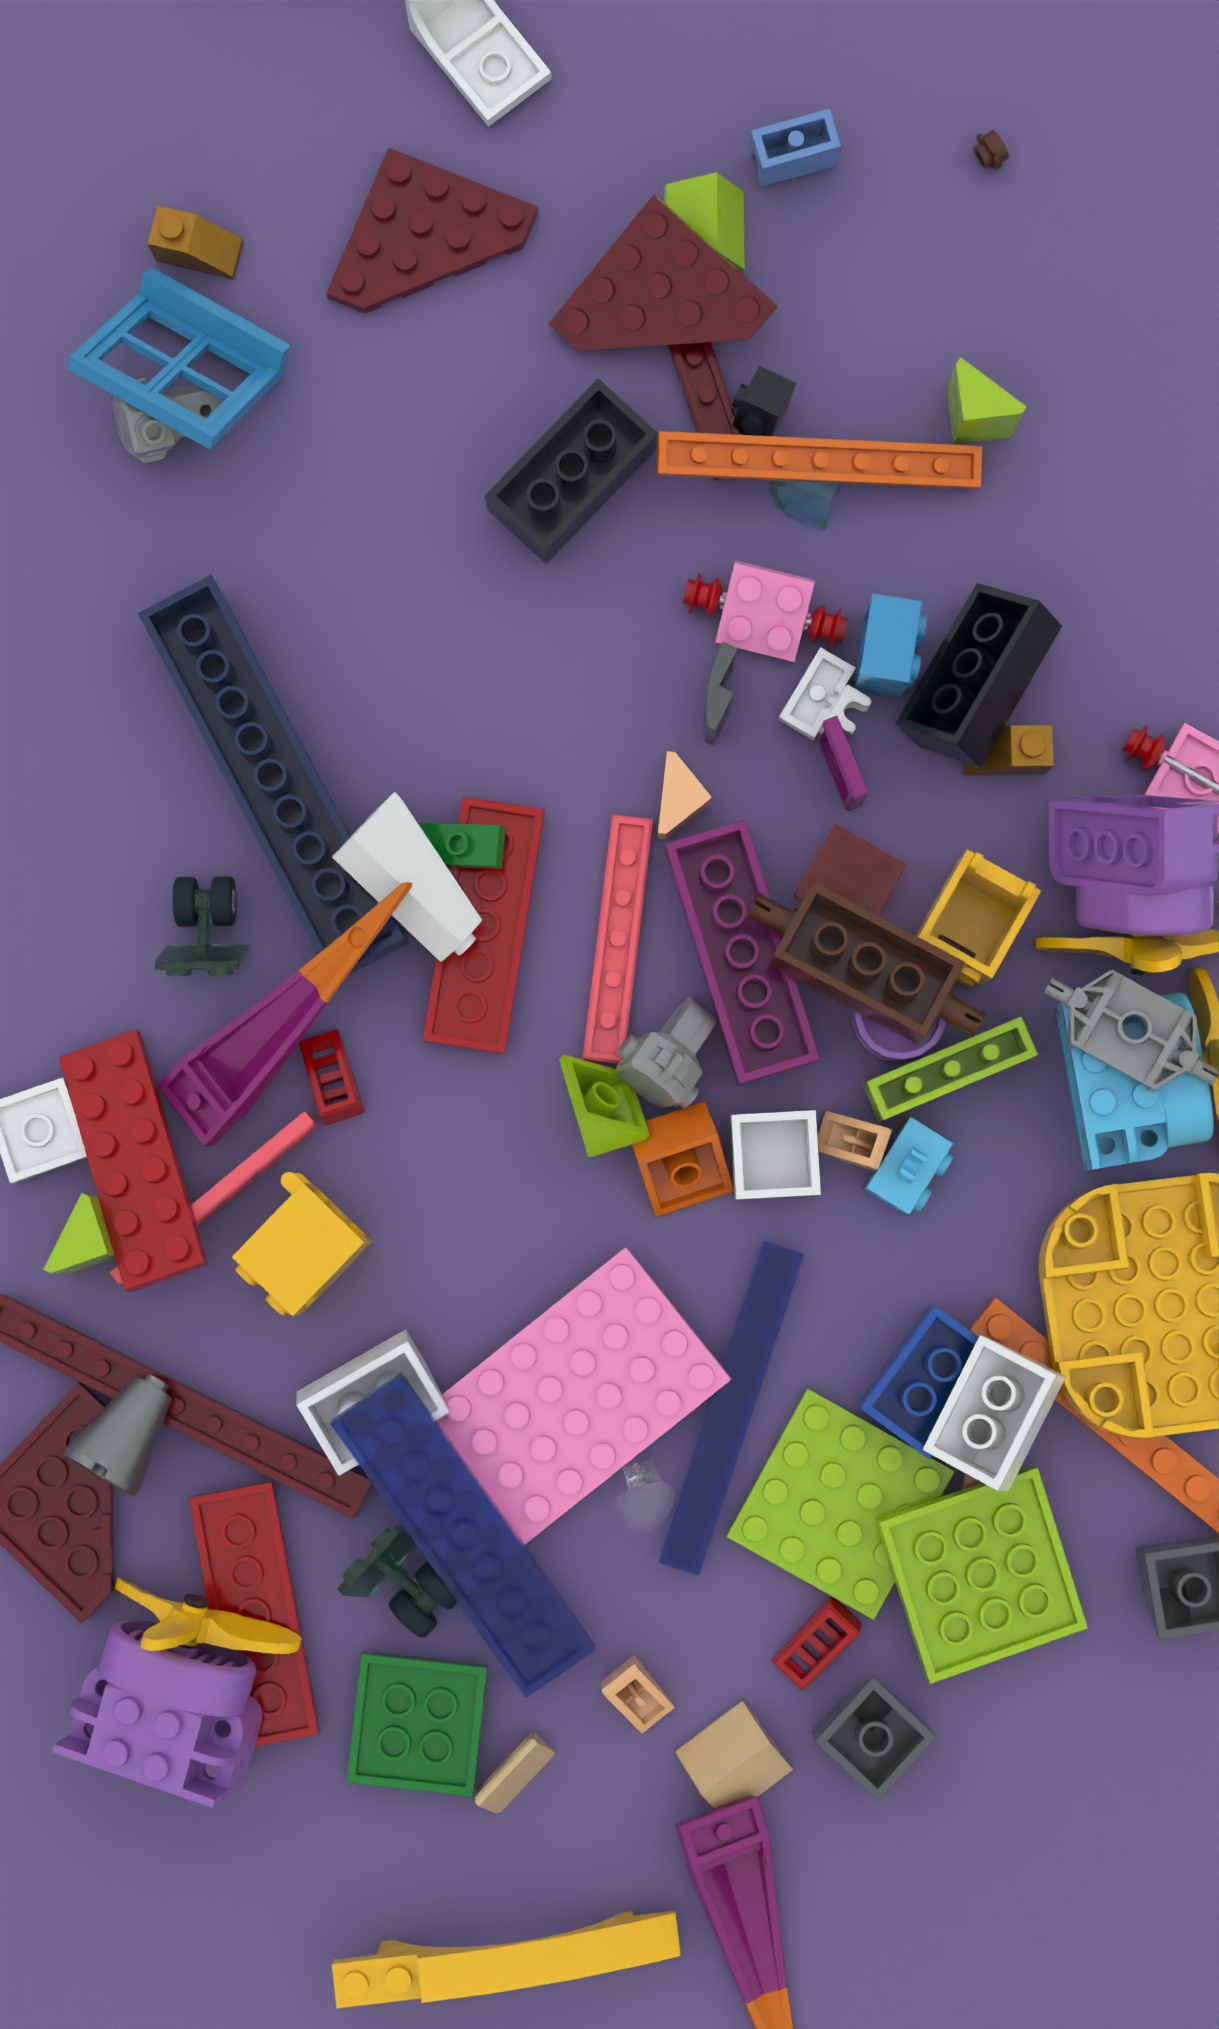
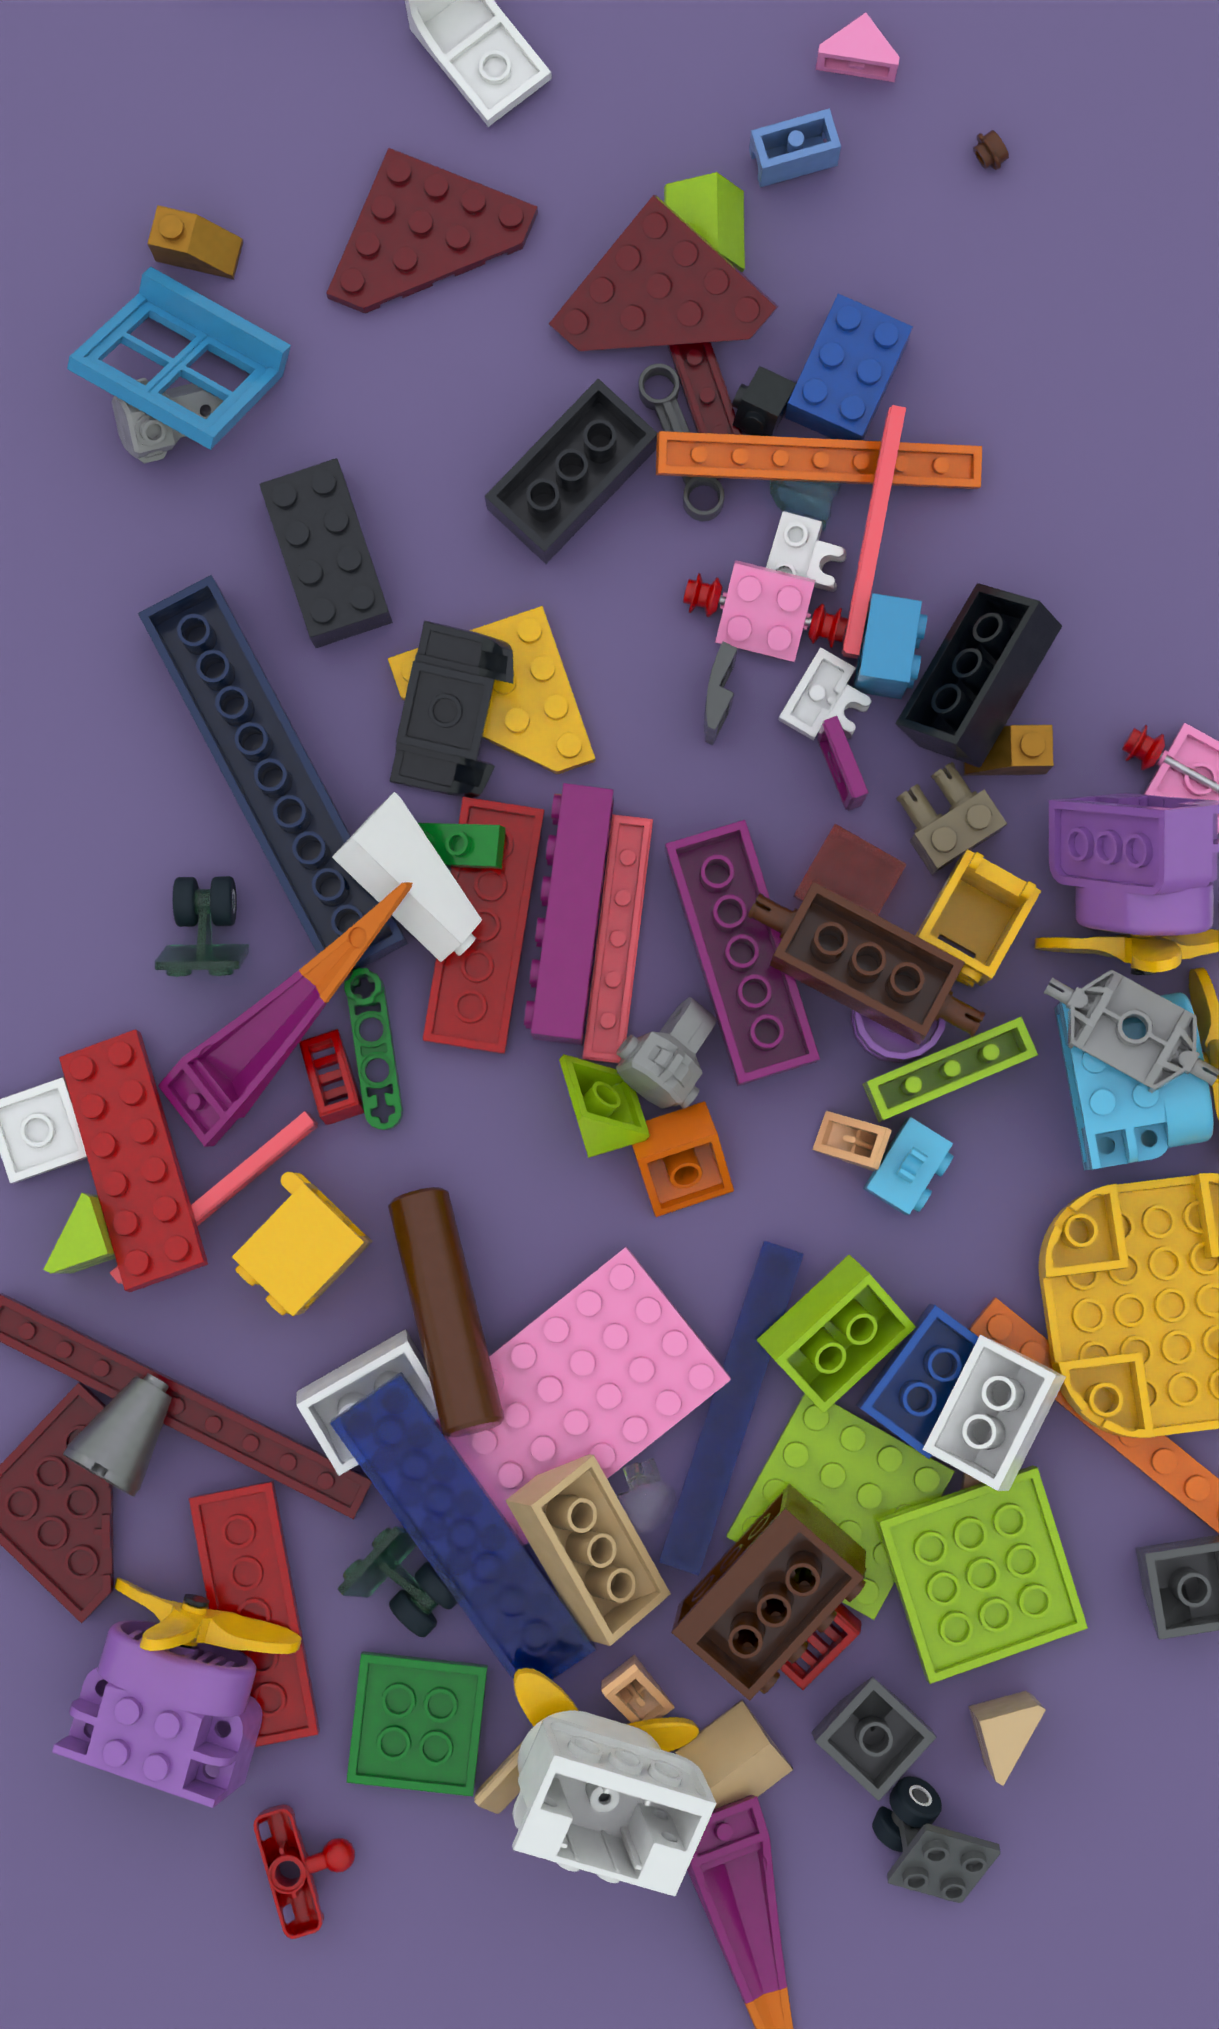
yellow slope [332,1910,681,2008] -> none
light nougat slope [657,751,712,840] -> none
white piece [729,1110,821,1200] -> none
lime slope [946,357,1027,445] -> none
none -> red piece [253,1804,355,1939]
none -> black brick [259,458,393,648]
none -> green beam [344,968,403,1130]
none -> yellow plate [388,606,596,774]
none -> reddish brown cylinder [388,1187,504,1437]
none -> black piece [390,621,514,798]
none -> tan slope [505,1454,671,1646]
none -> white brick [512,1668,717,1896]
none -> magenta brick [524,783,614,1046]
none -> dark grey piece [639,363,724,521]
none -> reddish brown brick [671,1484,866,1701]
none -> lime brick [757,1254,916,1413]
none -> white plate [766,511,846,592]
none -> blue brick [785,293,913,440]
none -> bright pink slope [815,13,900,82]
none -> coral tile [841,405,906,659]
none -> dark grey plate [872,1776,1001,1903]
none -> dark tan brick [896,762,1007,875]
none -> tan slope [968,1691,1046,1786]

